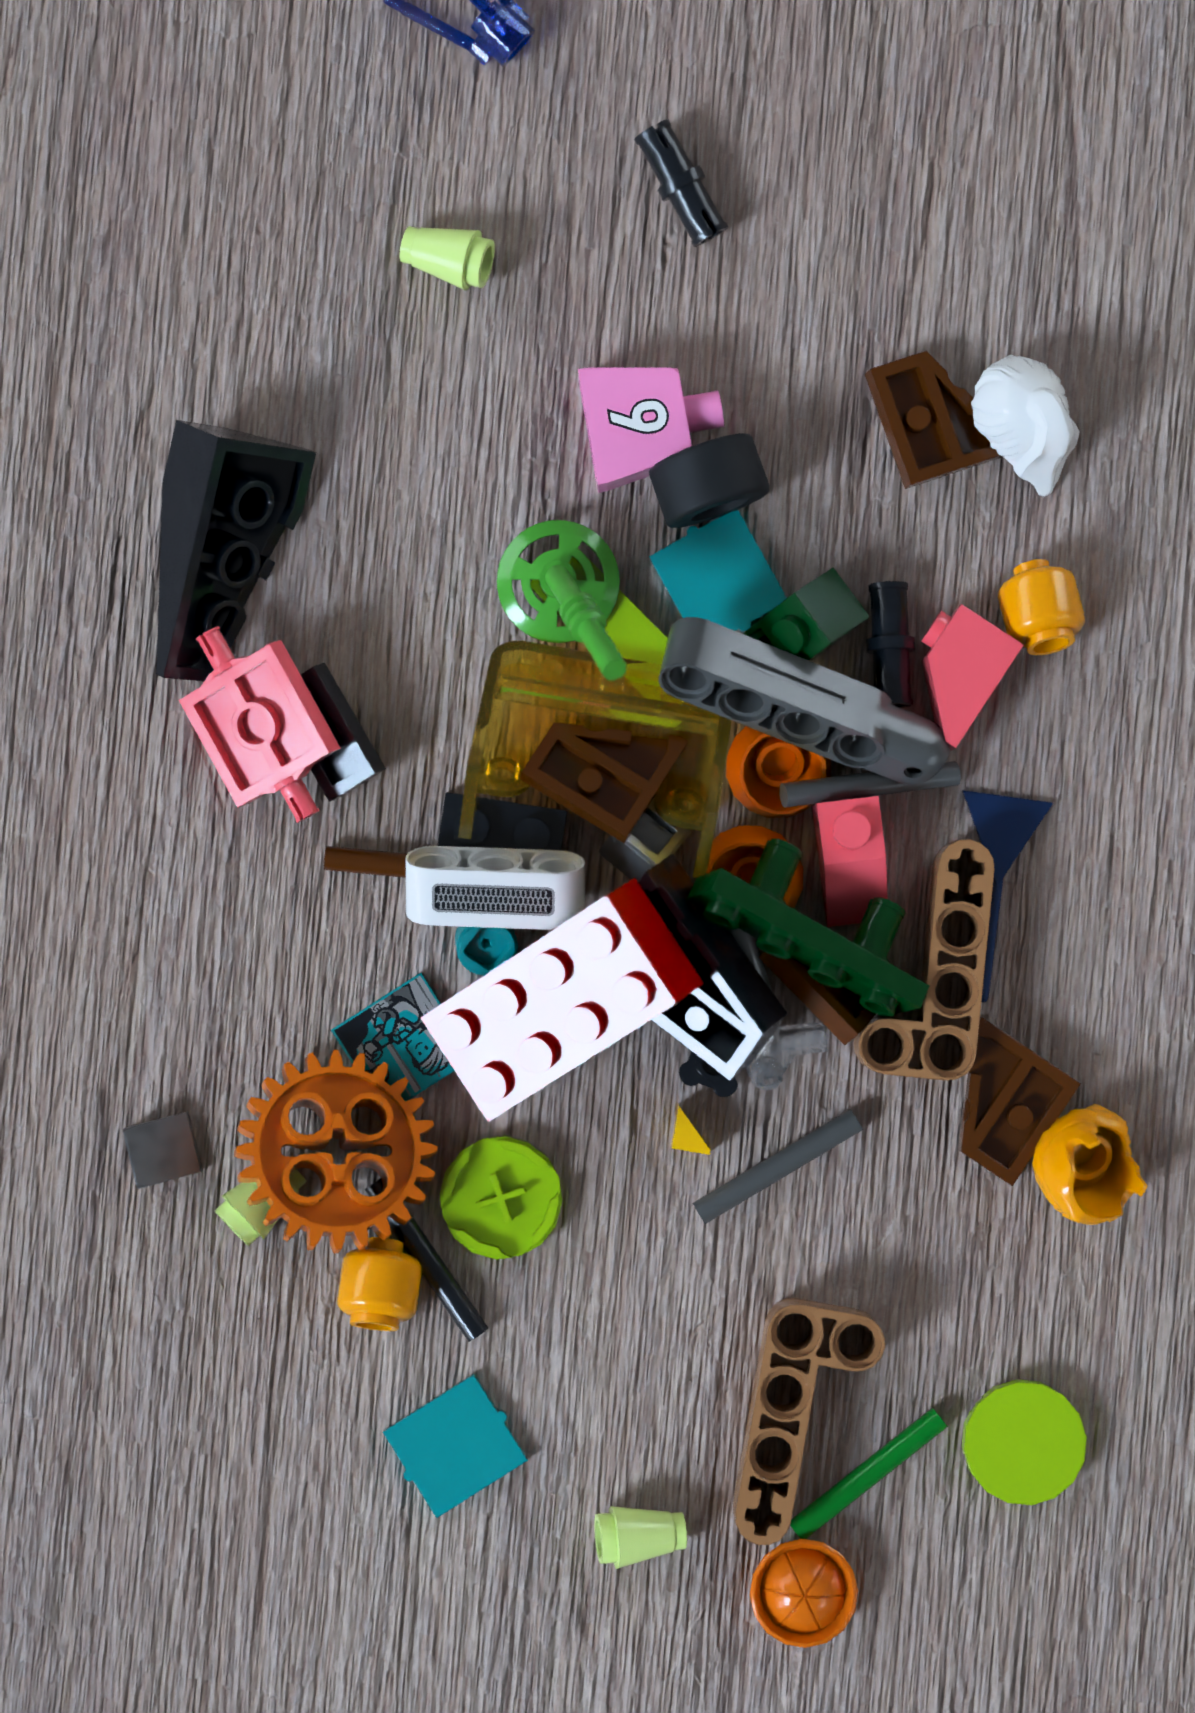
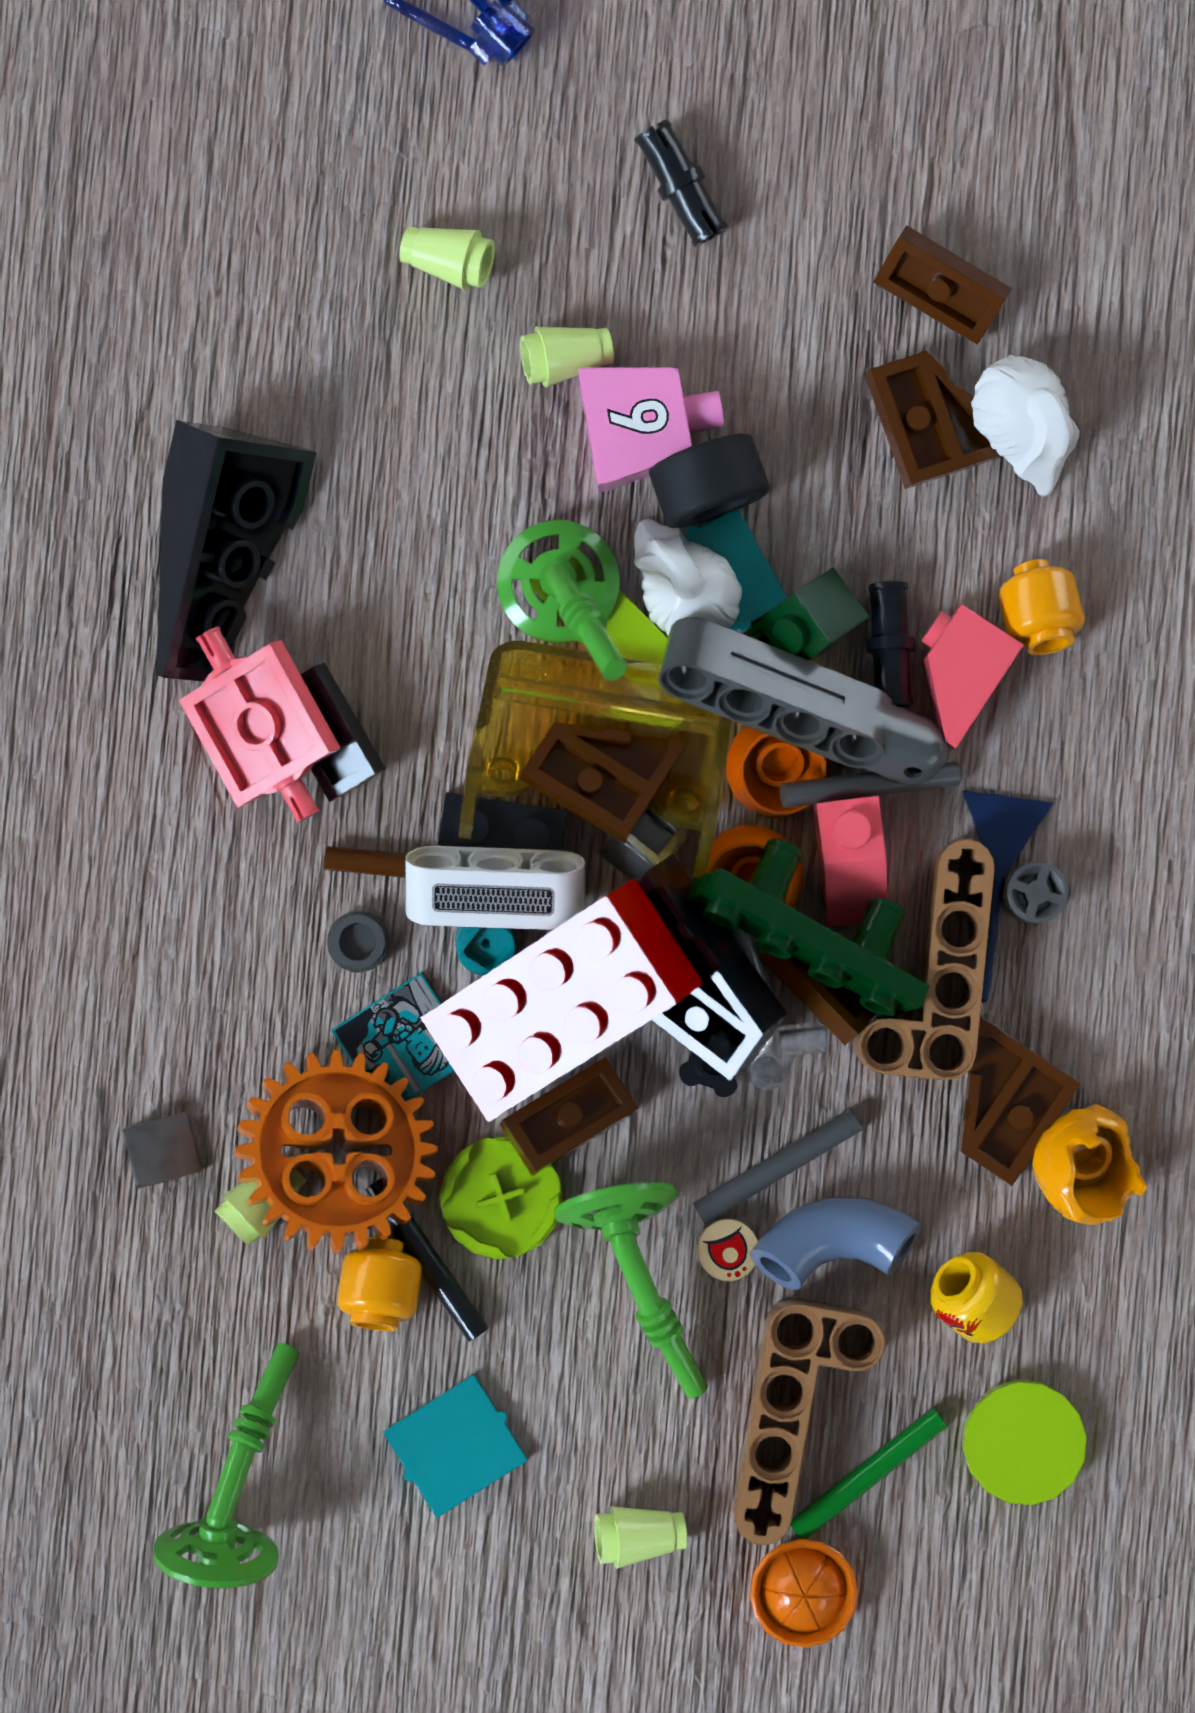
yellow piece [671,1104,711,1155] -> none
none -> bright green dish [153,1343,300,1588]
none -> dark grey tile [327,911,390,973]
none -> reddish brown plate [499,1057,639,1176]
none -> yellowish green cone [520,327,614,388]
none -> bright green dish [554,1182,708,1398]
none -> white hair [634,519,742,636]
none -> tan tile [697,1218,758,1281]
none -> sand blue cylinder [750,1197,922,1290]
none -> reddish brown plate [873,225,1012,345]
none -> yellow head [930,1251,1023,1344]
none -> flat silver wheel [1001,862,1069,923]

